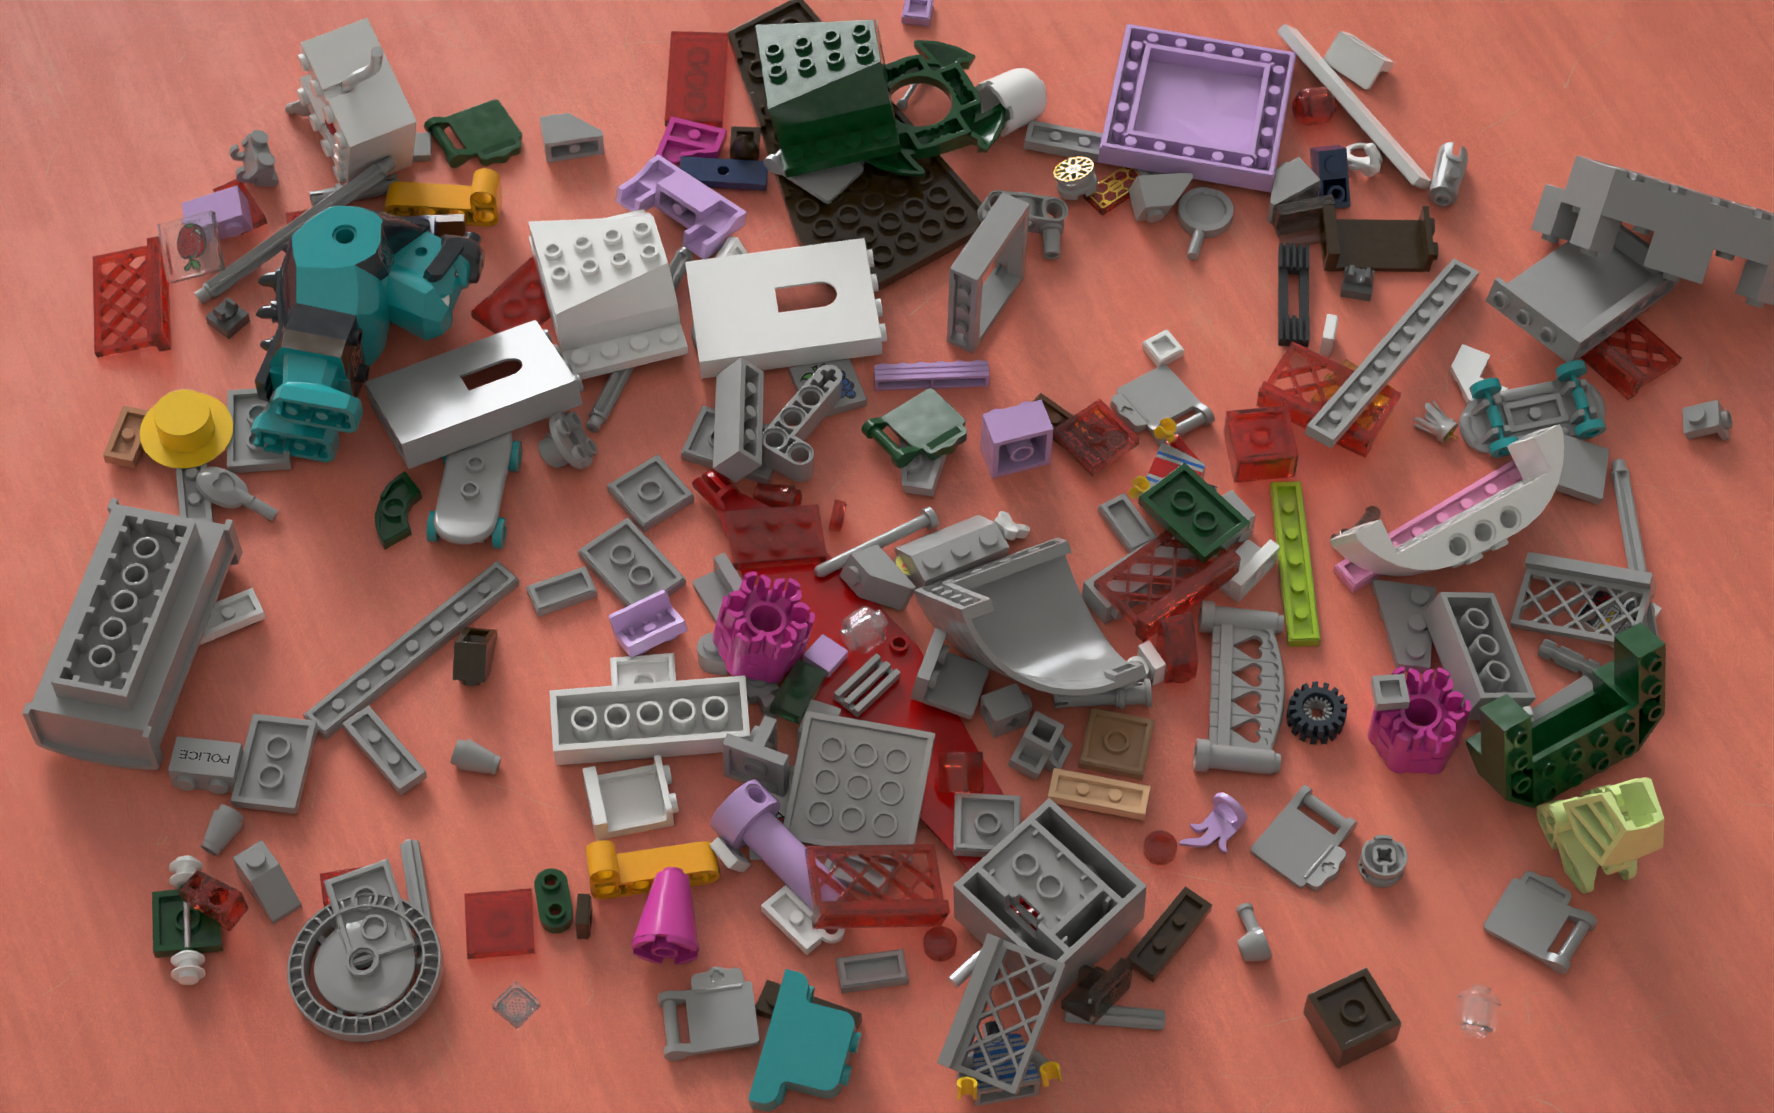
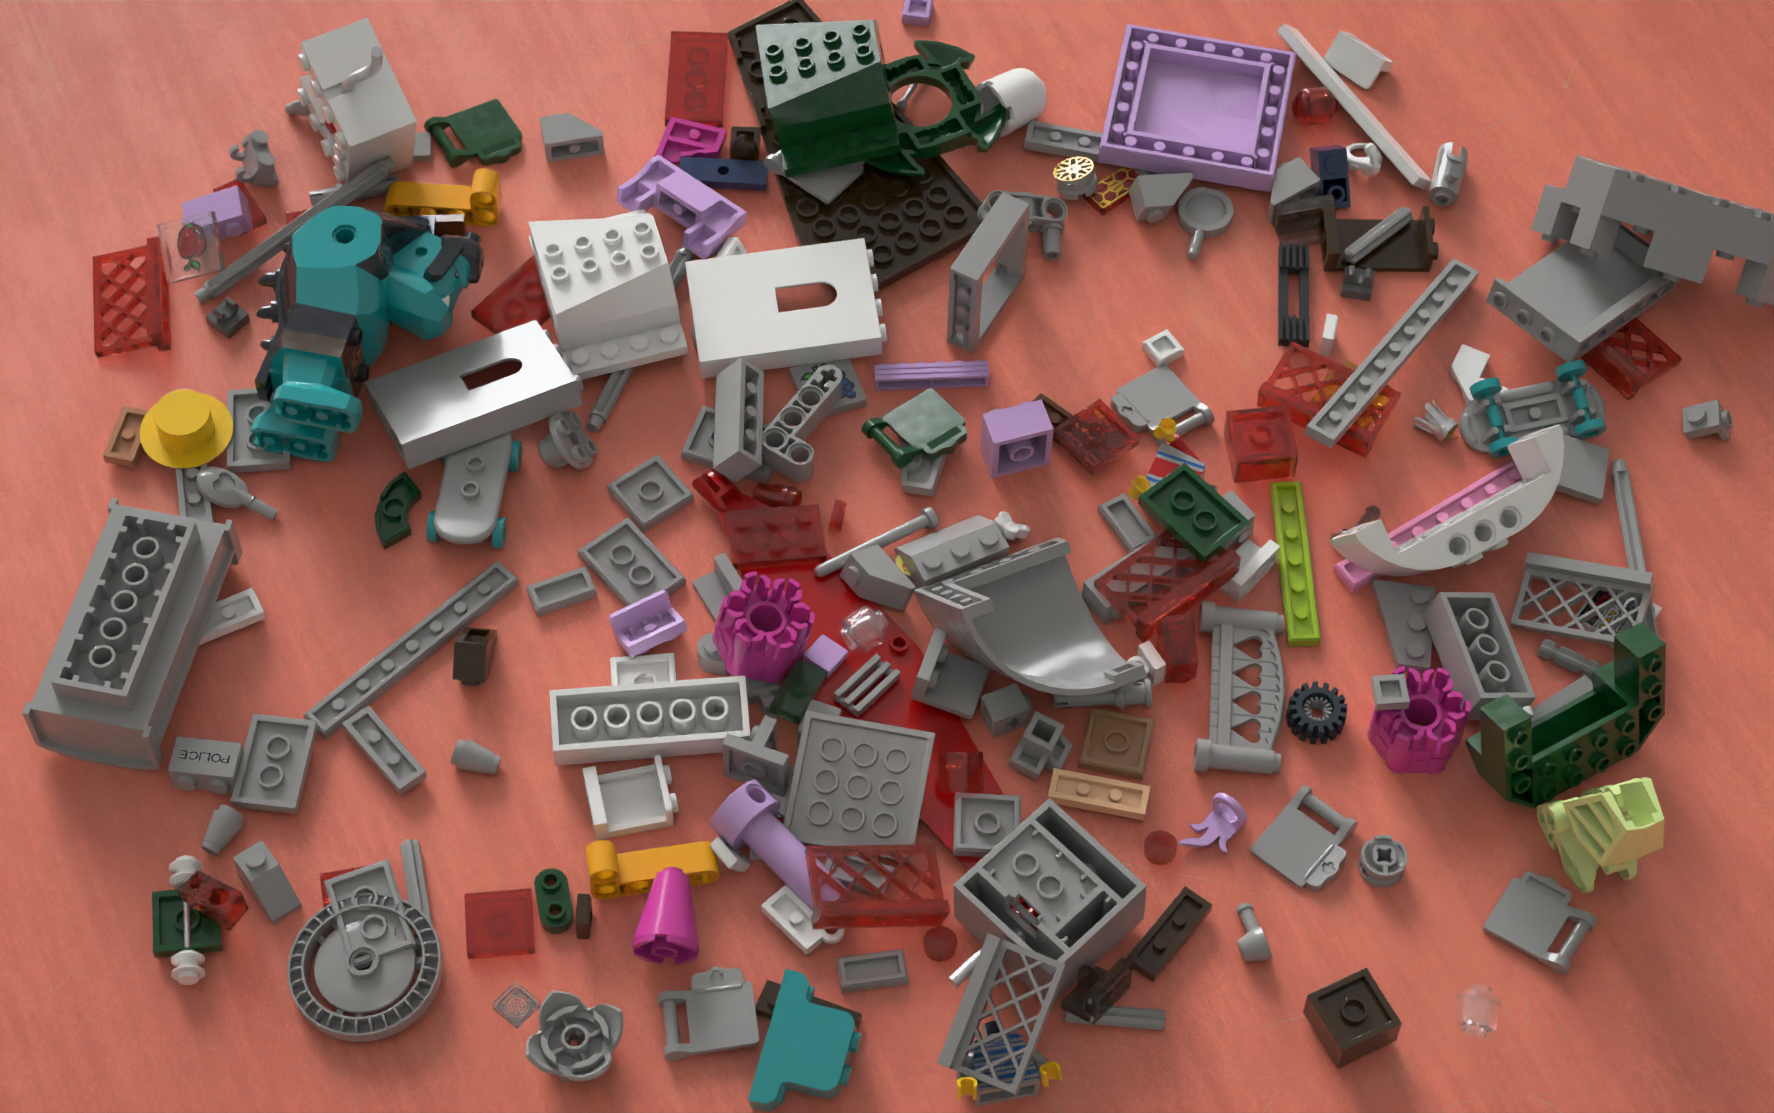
none -> light grey brick [525,990,624,1082]
none -> light grey axle [1343,207,1413,264]

